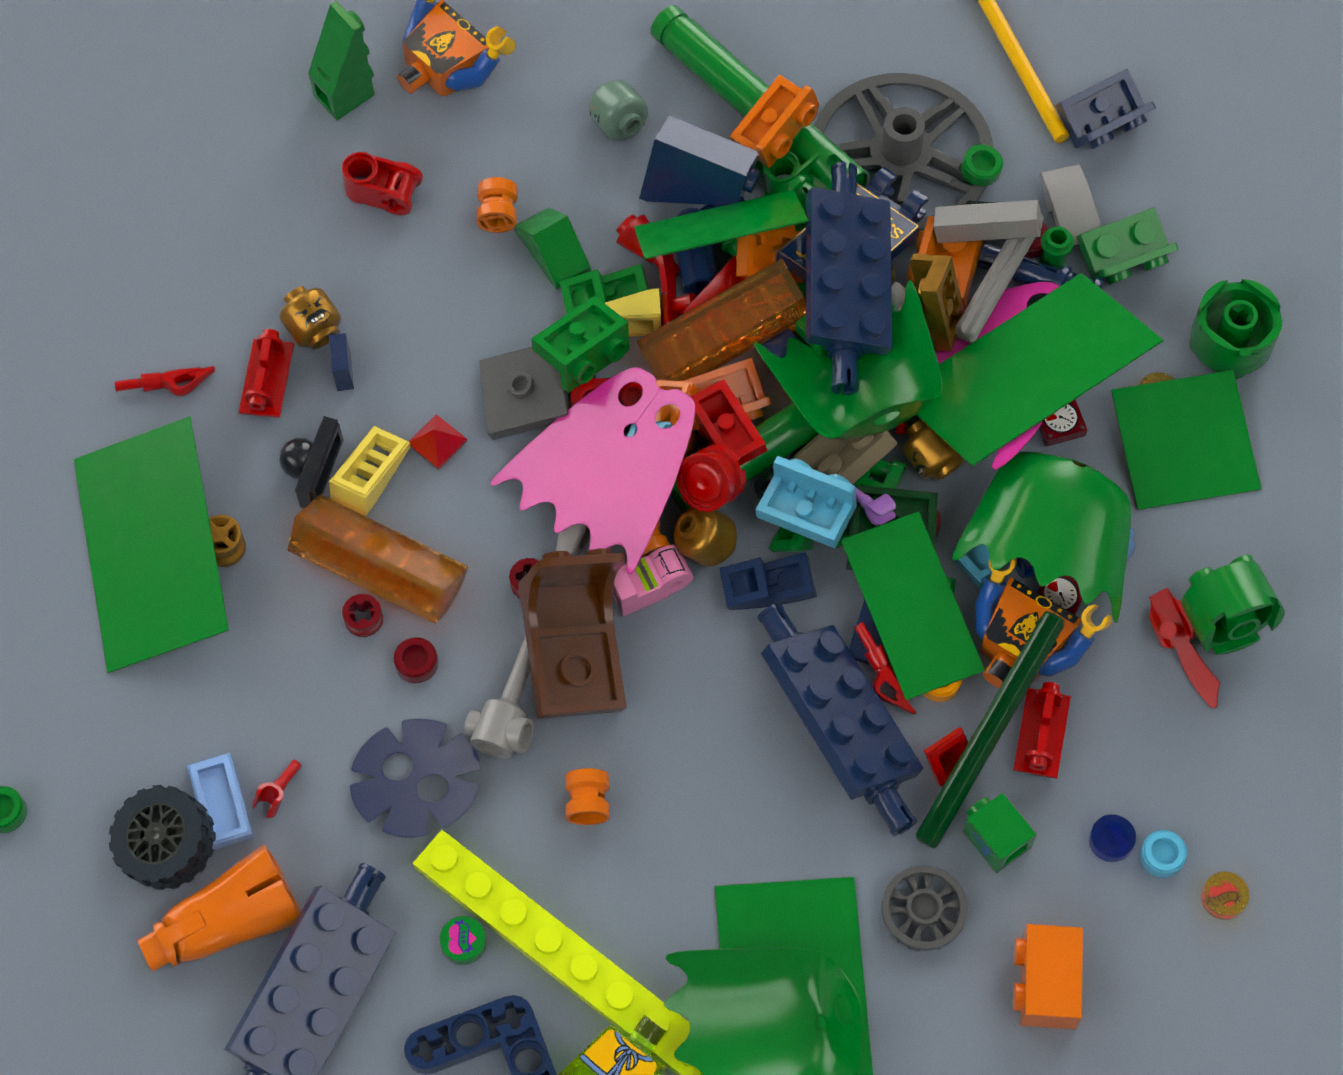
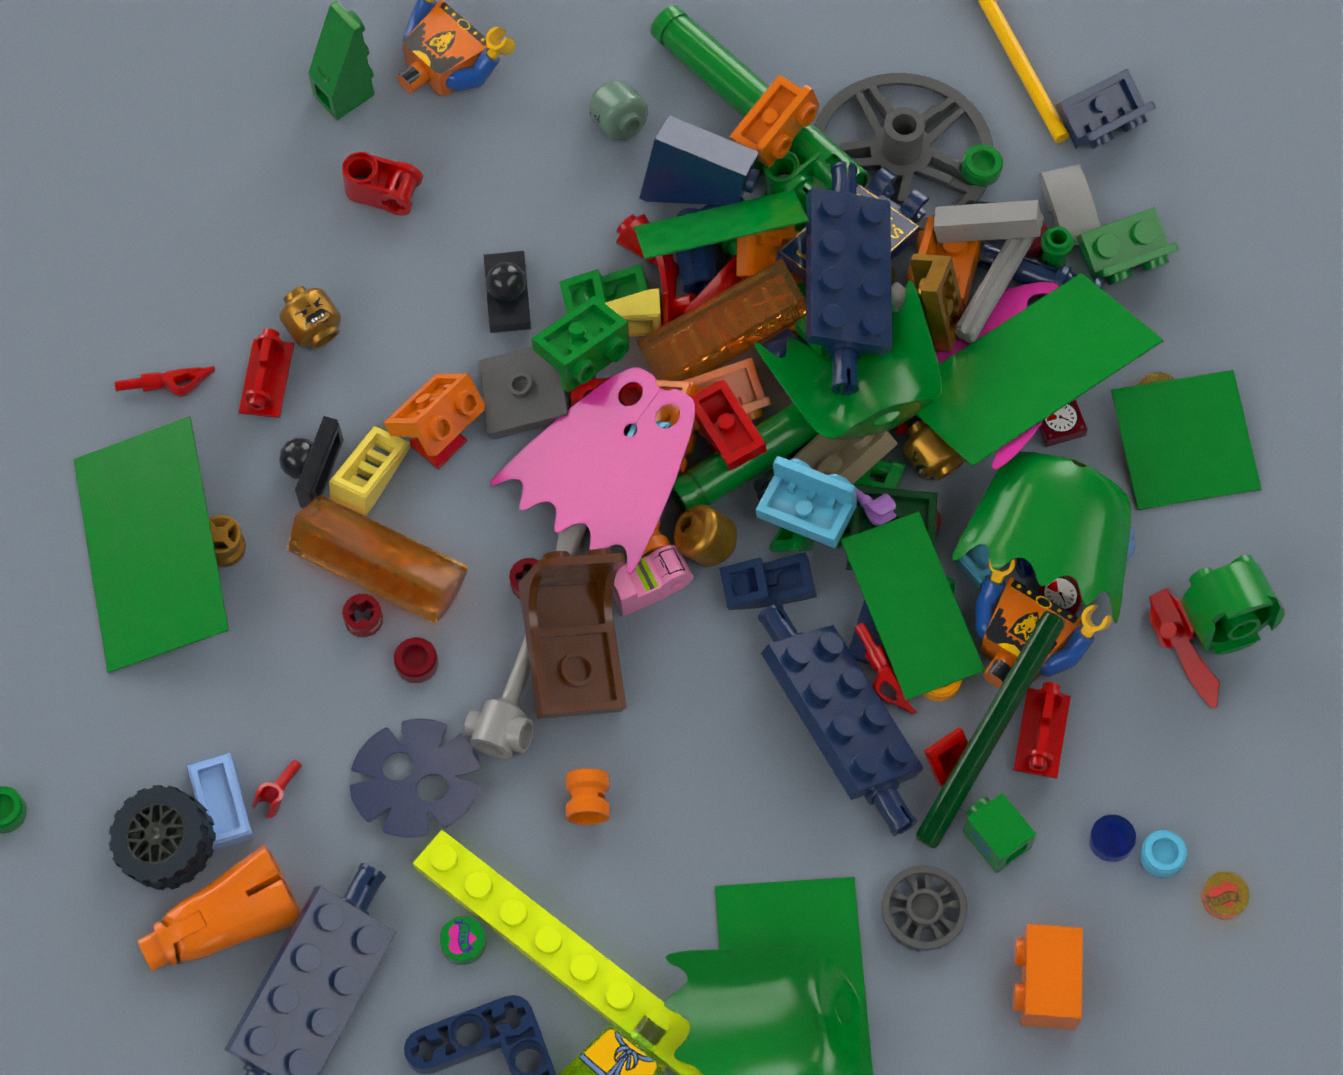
dark blue tile [329,333,354,391] -> none
orange wheel [476,177,518,233] -> none
green slope [514,207,591,290] -> none
red wheel [677,445,746,512] -> none
green brick [1189,279,1283,379] -> none
none -> orange bracket [383,373,485,456]
none -> black tile [484,251,531,333]

